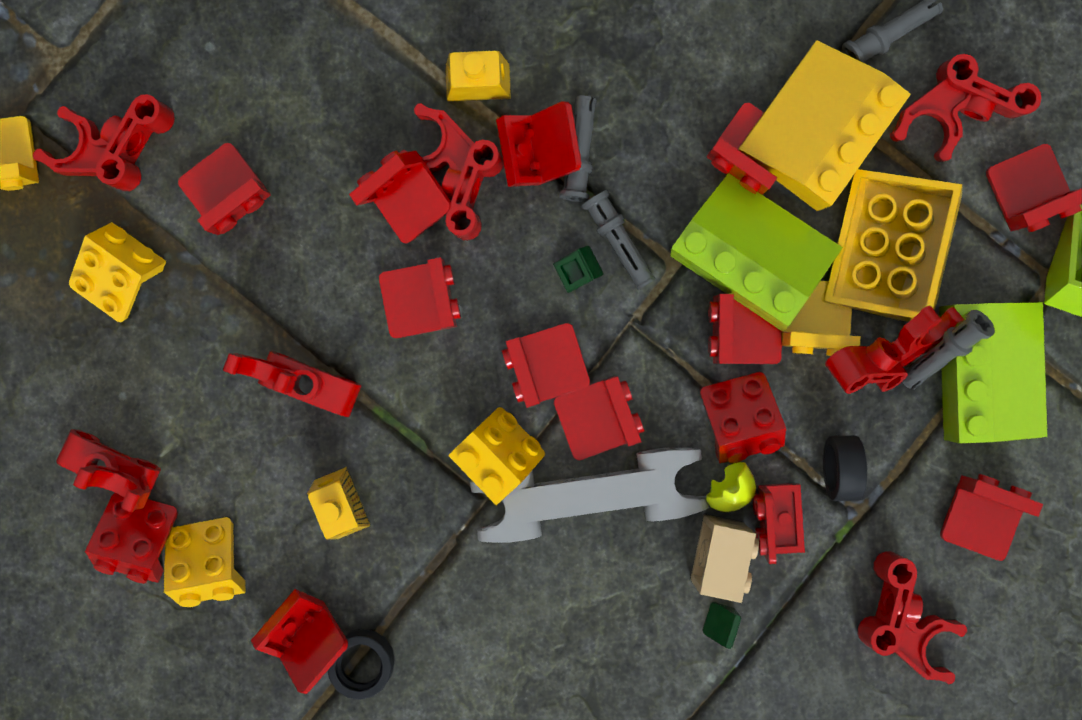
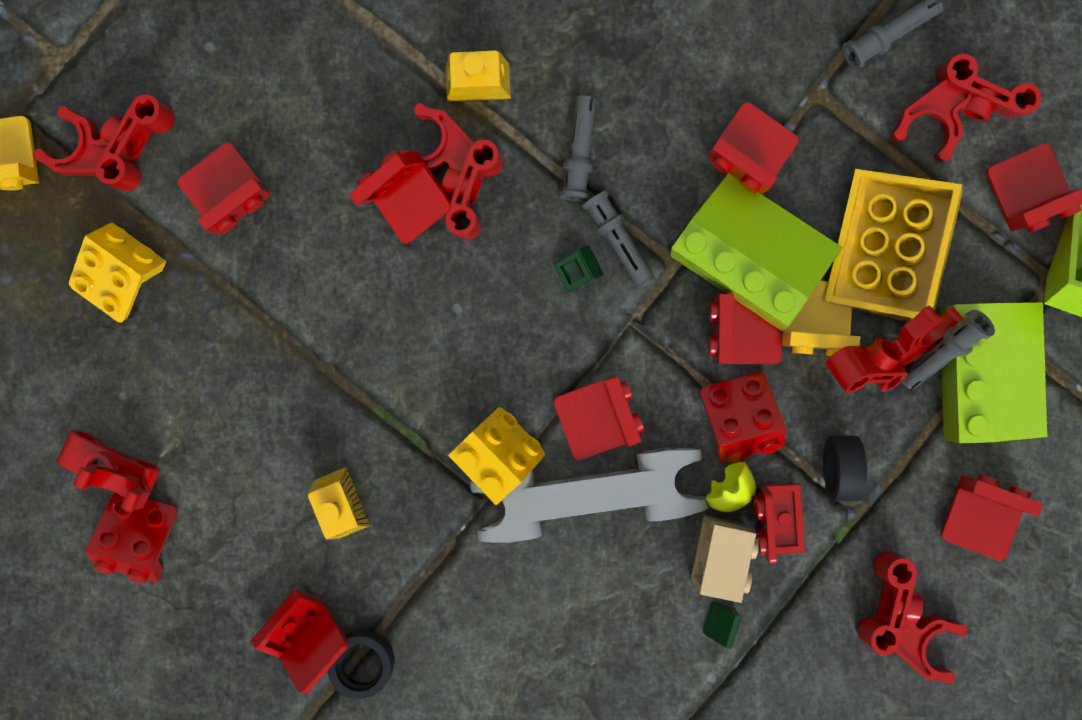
yellow bracket [164,517,246,607] -> none
red piece [223,351,362,417] -> none
red bracket [379,257,461,338] -> none
red bracket [496,101,581,187] -> none
red bracket [502,323,590,408] -> none
yellow slope [738,40,911,211] -> none

